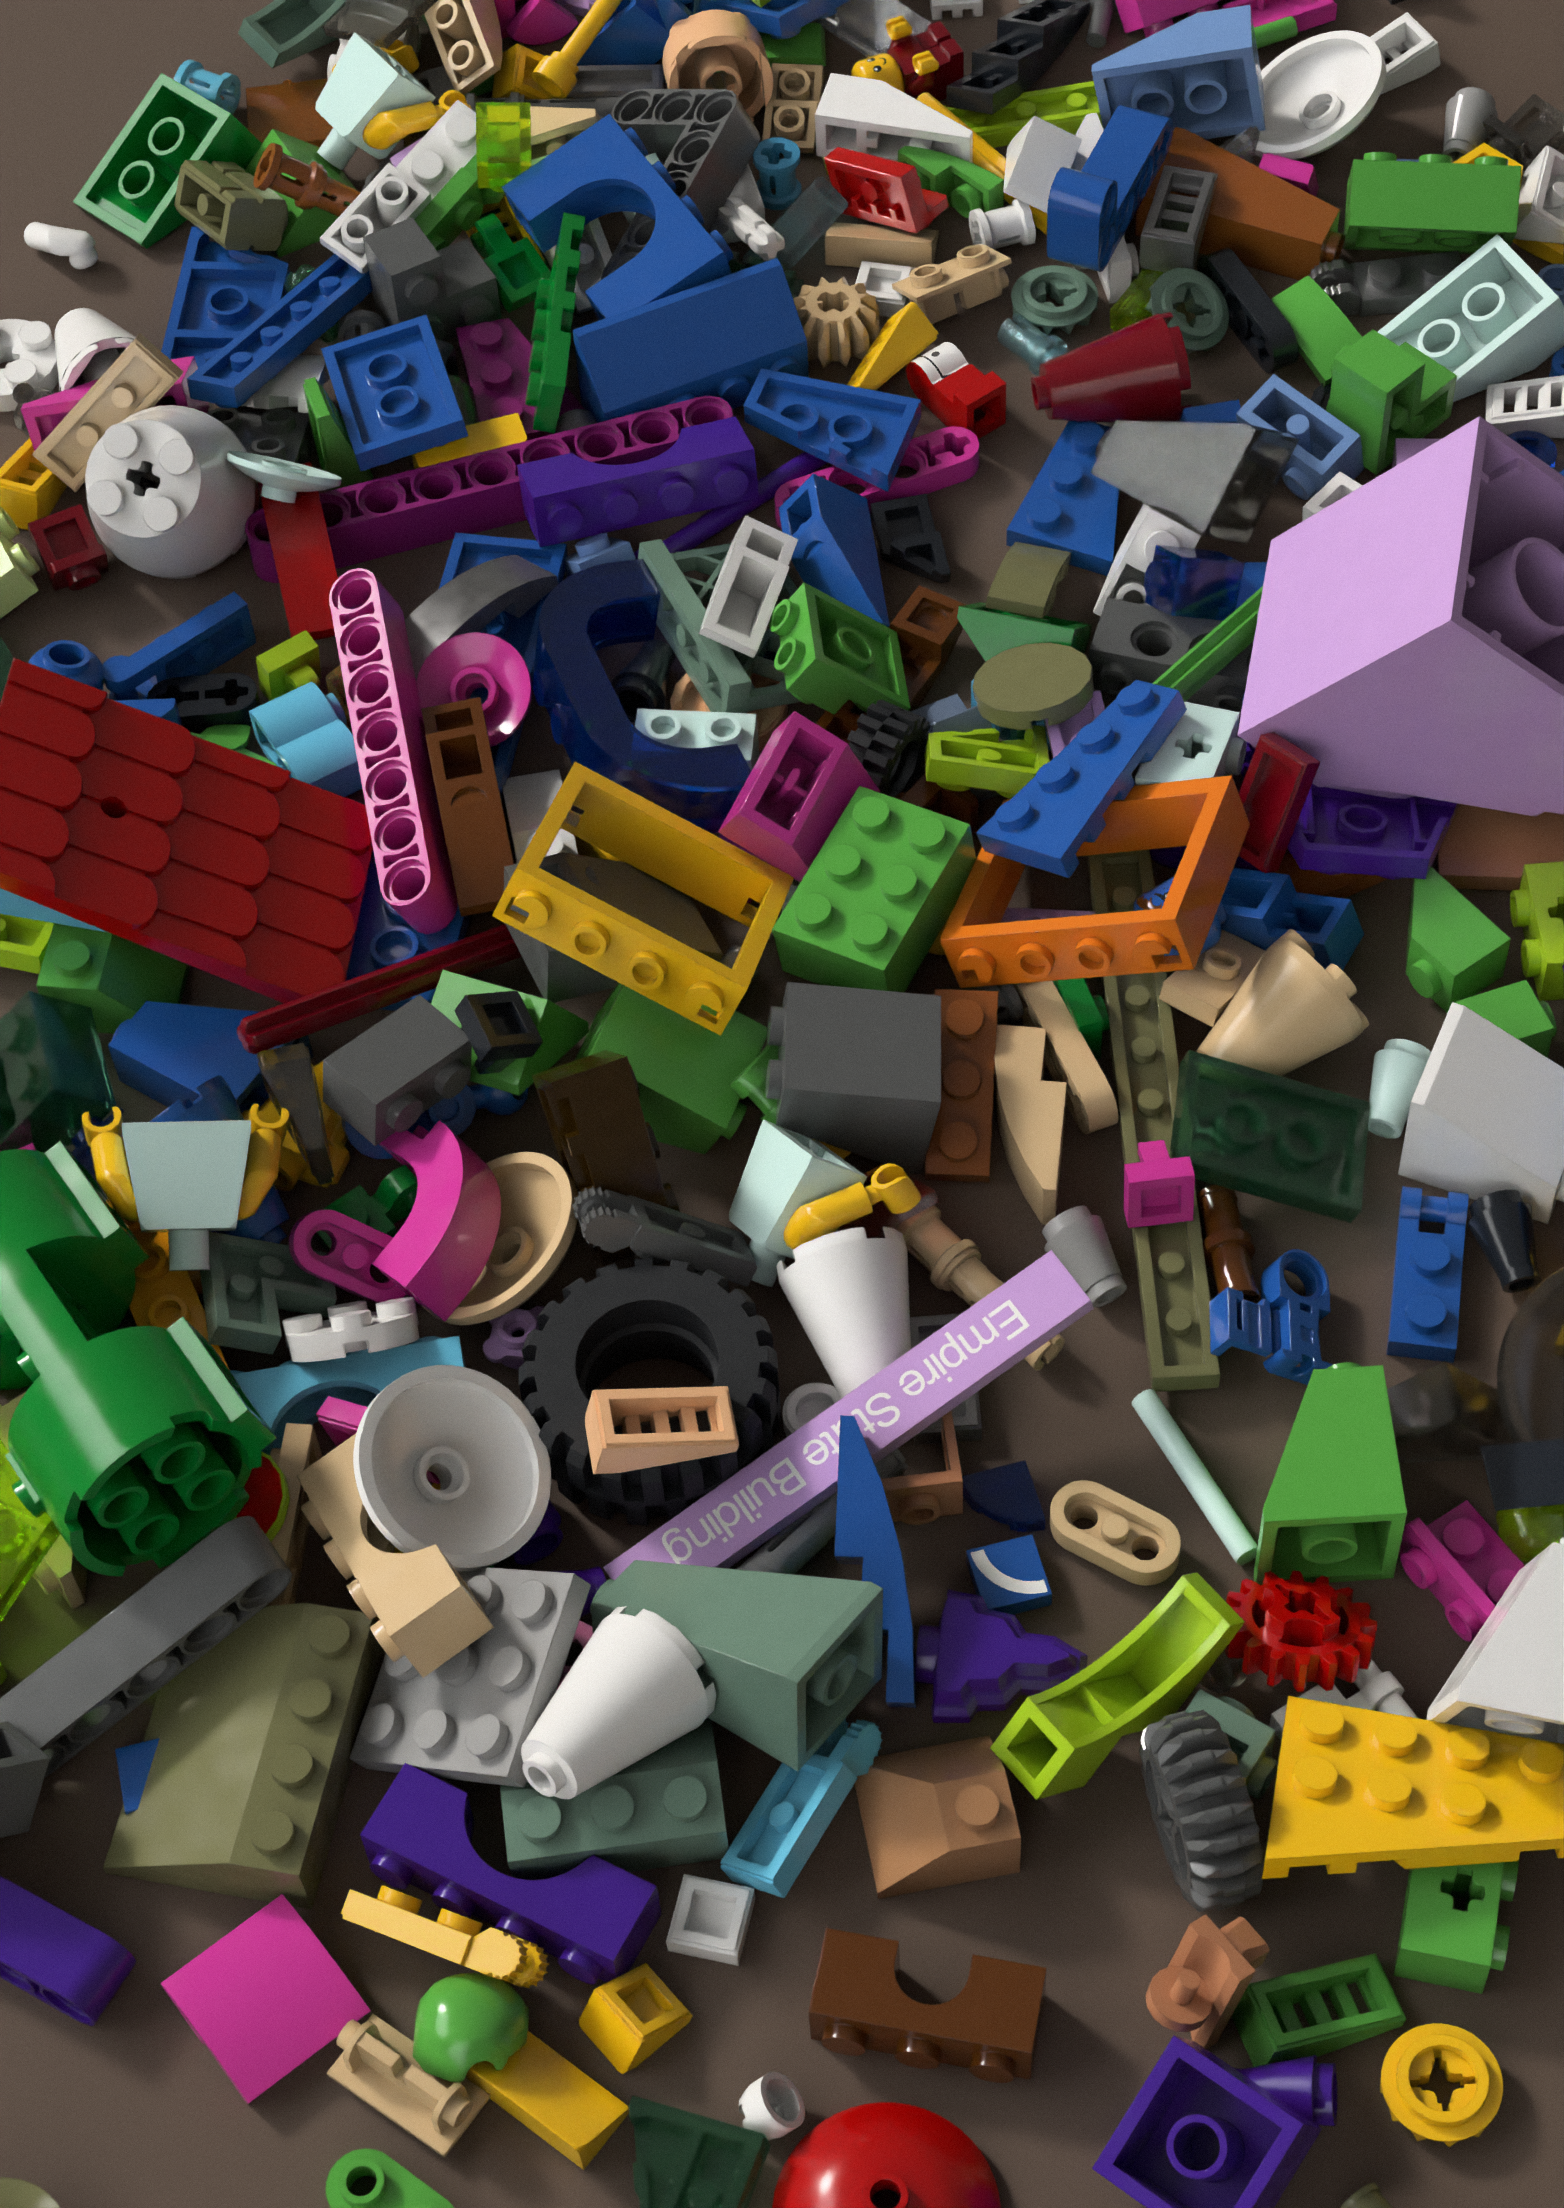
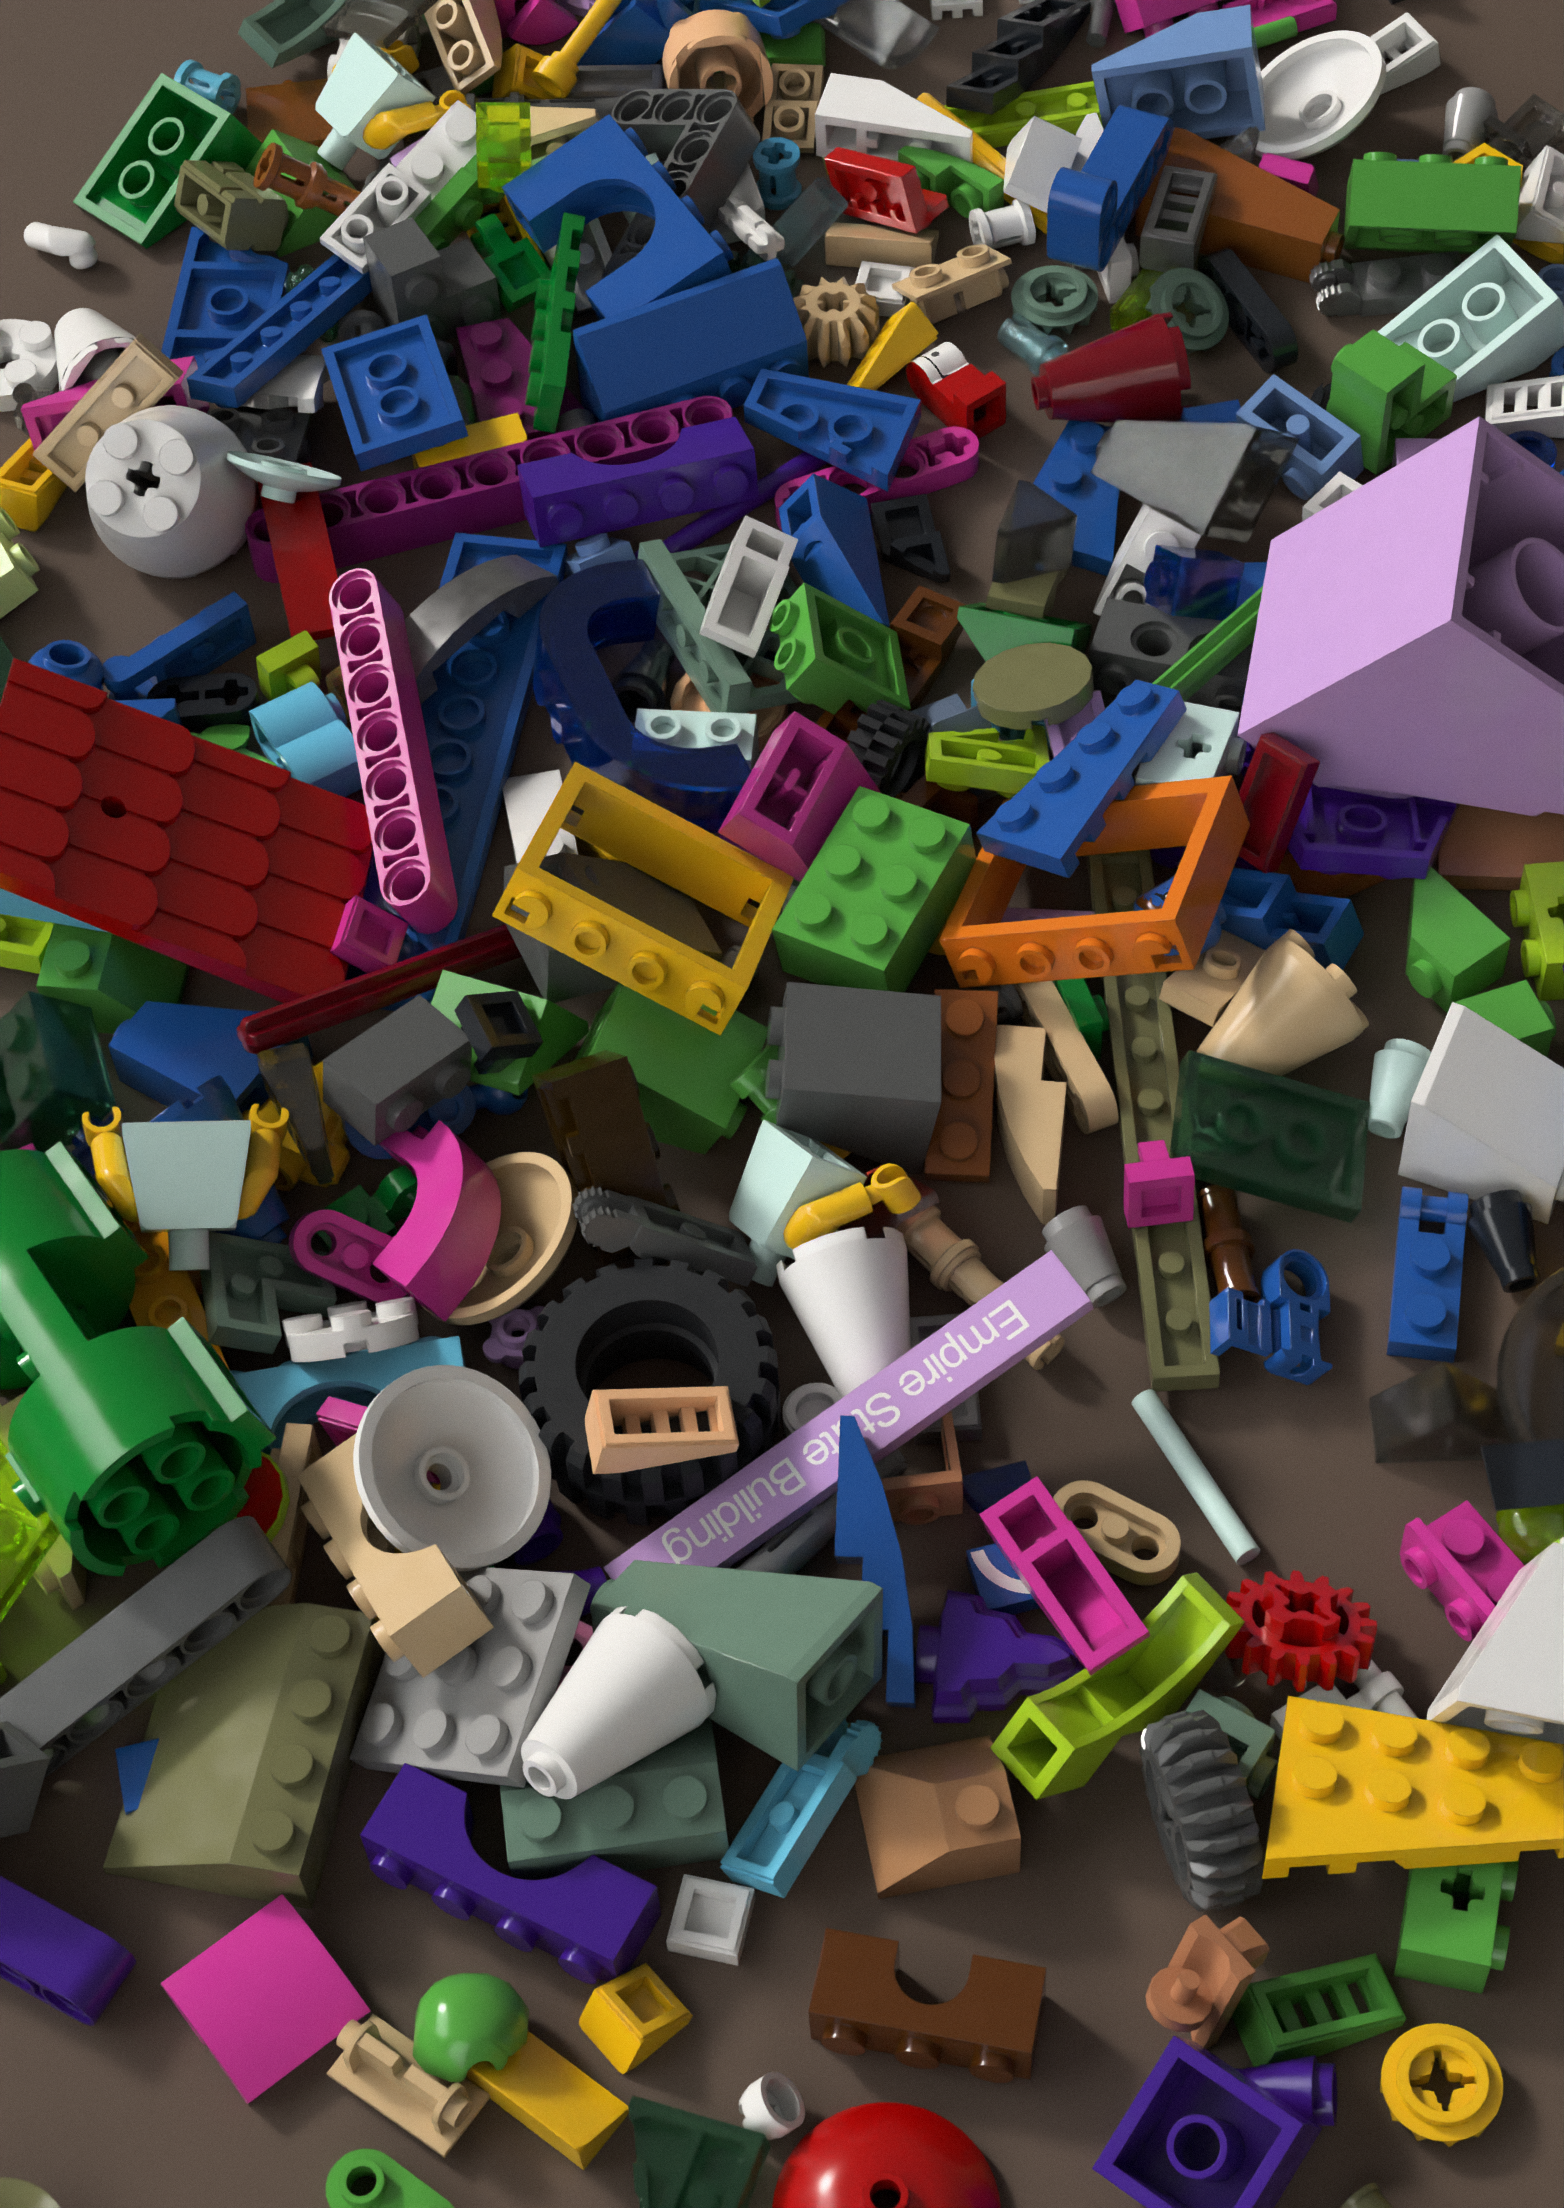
dark red bracket [28,504,108,591] -> none
bright green slope [303,377,373,491] -> none
yellow hinge [341,1885,549,1988] -> none
dark pink dish [416,632,532,747] -> none
reddish brown slope [421,697,514,917] -> none
dark red piece [851,15,964,101] -> none
bright green slope [1254,1362,1407,1585] -> none
bright green slope [1271,276,1362,388] -> none
none -> dark pink tile [330,895,409,973]
none -> dark pink slope [979,1476,1150,1675]
none -> clear smoke slope [992,480,1077,584]

